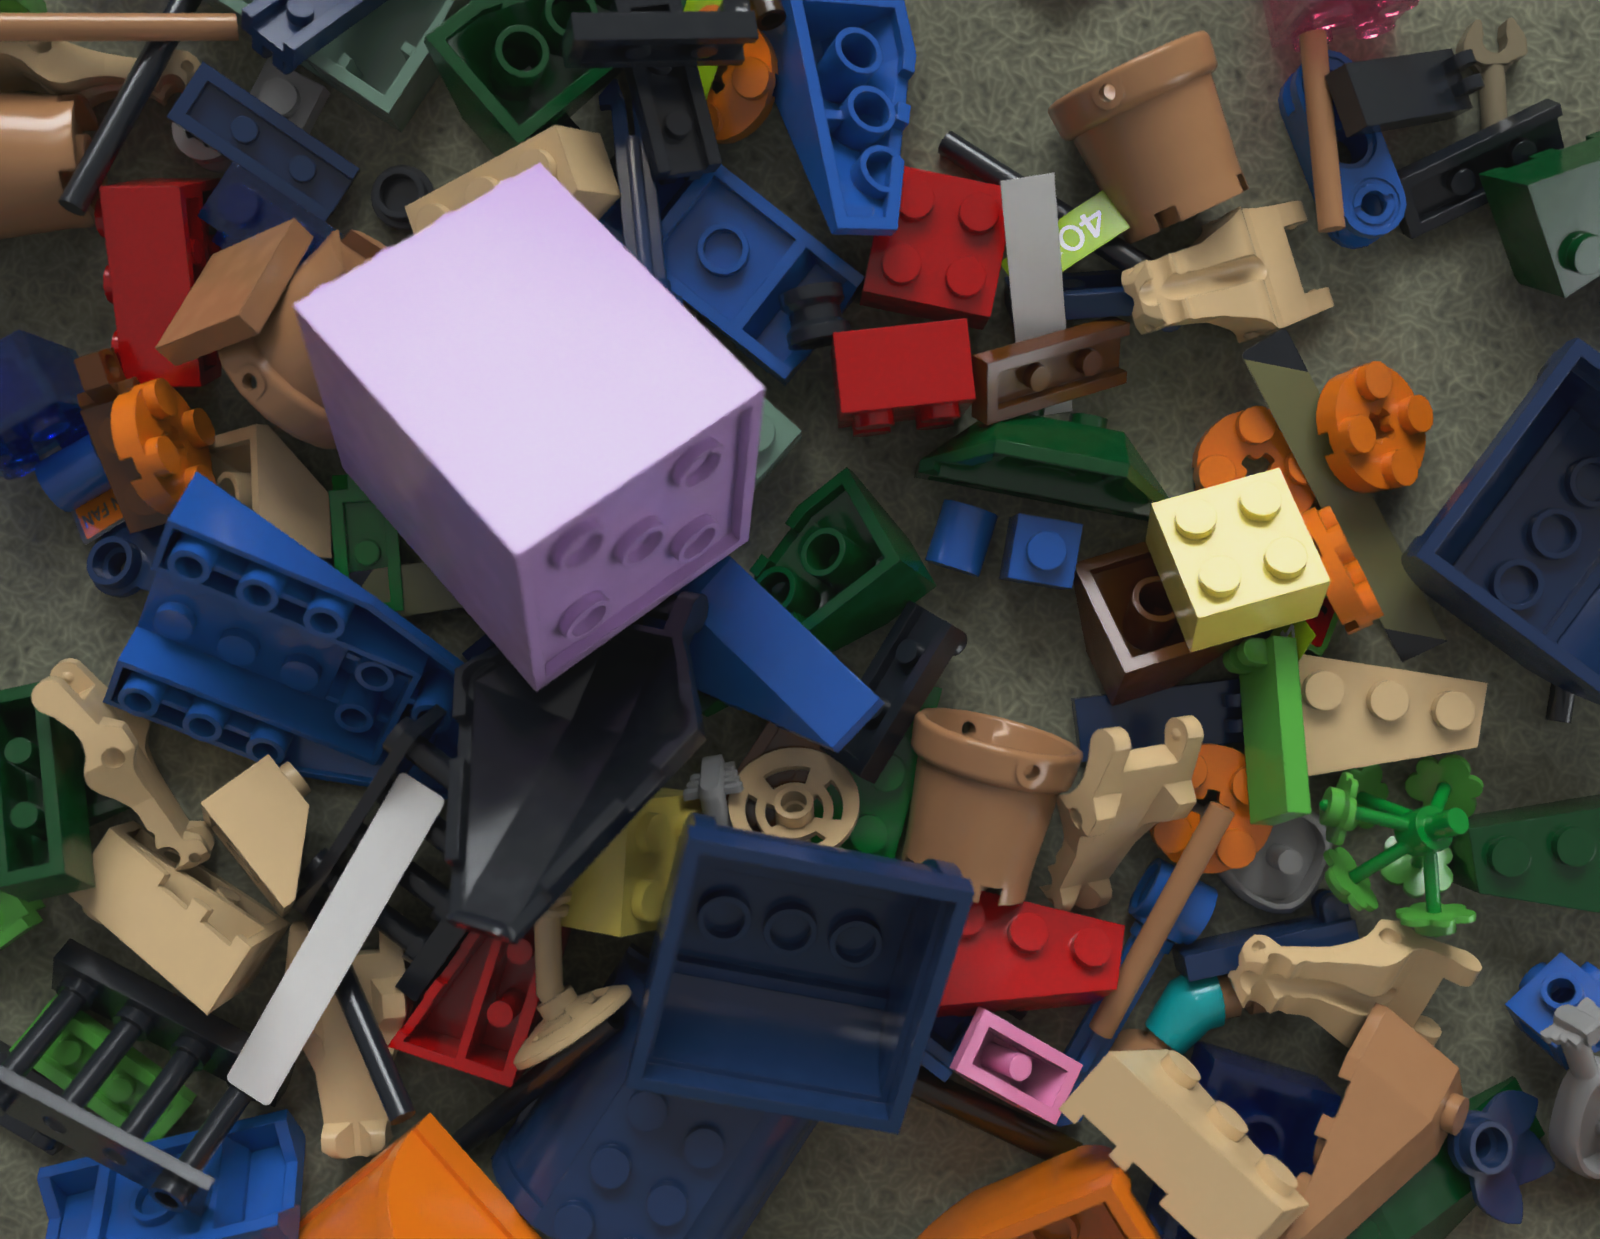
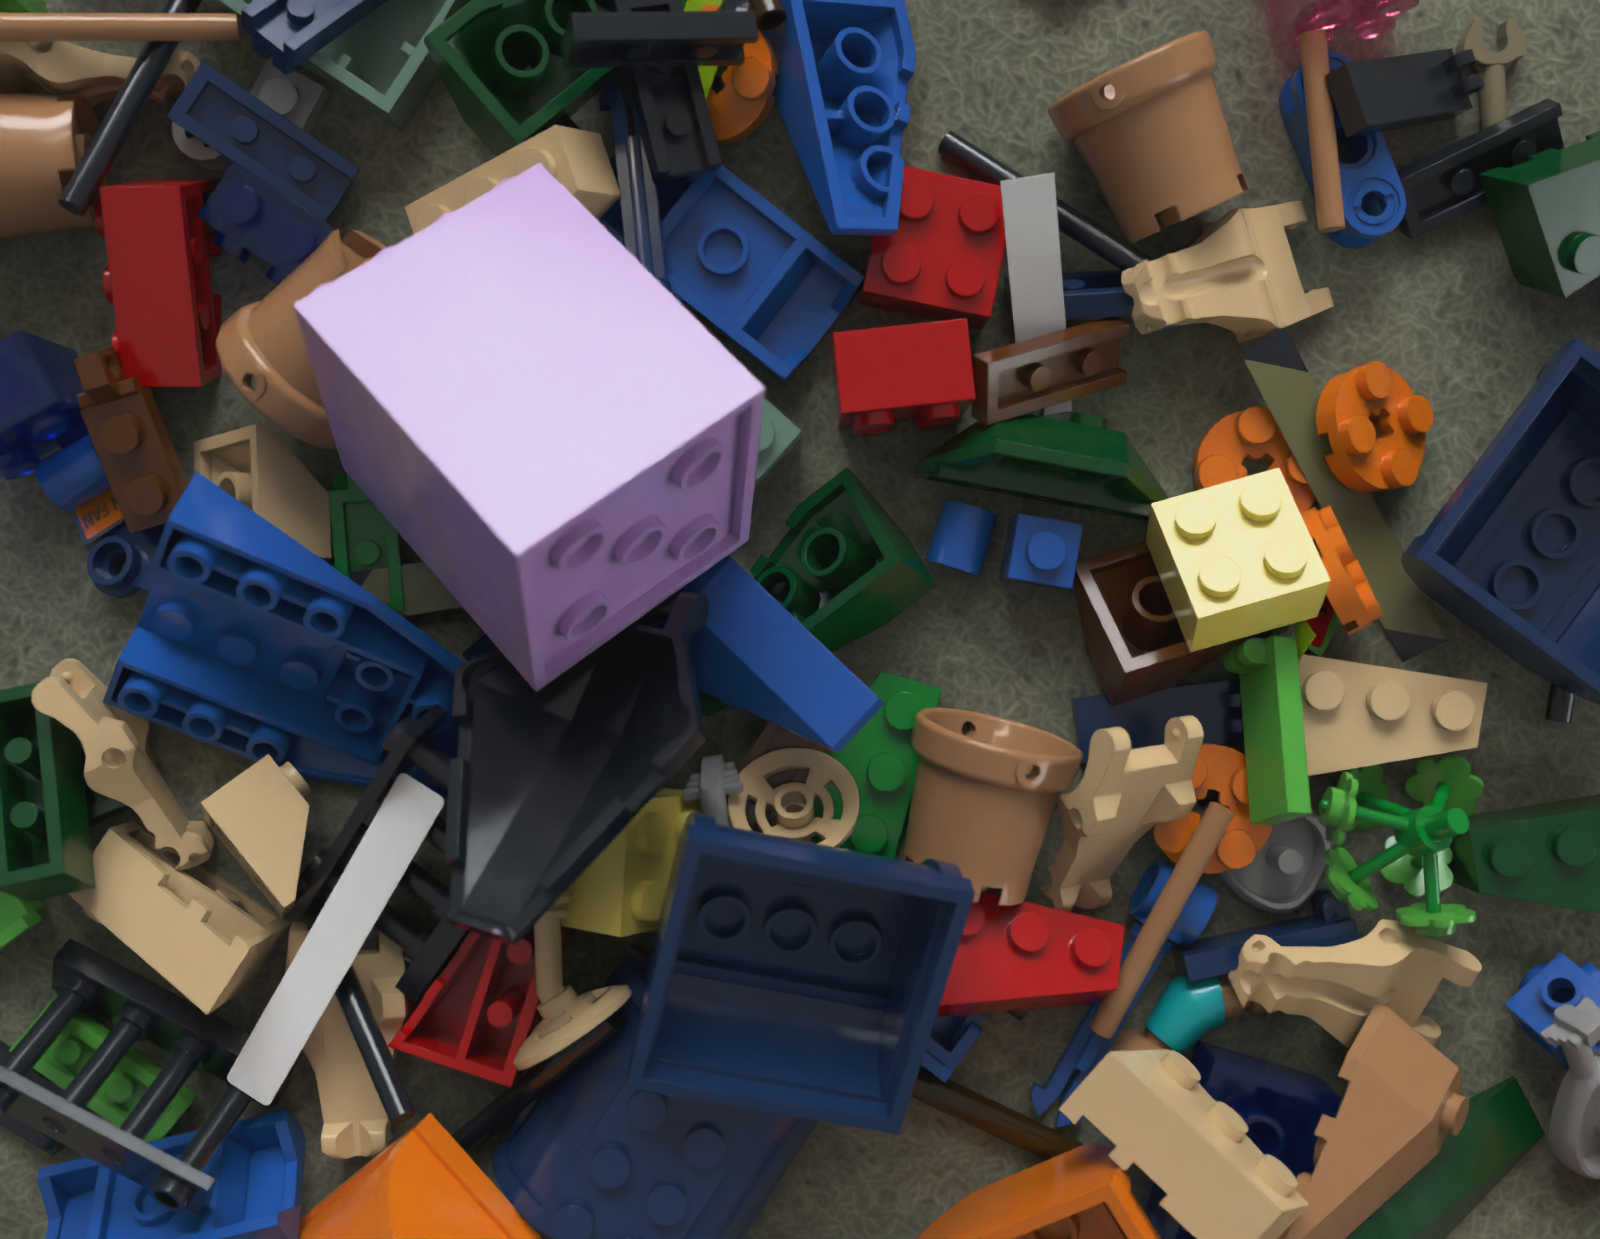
orange plate [111,378,218,515] -> none
medium nougat tile [155,218,314,366] -> none
black plate [371,165,435,230] -> none
black wheel [778,281,852,351] -> none
black hinge [819,600,967,784] -> none
bright pink slope [949,1006,1083,1125] -> none
lime sticker [1001,190,1131,276] -> none
dark blue plate [1447,1090,1555,1224] -> none

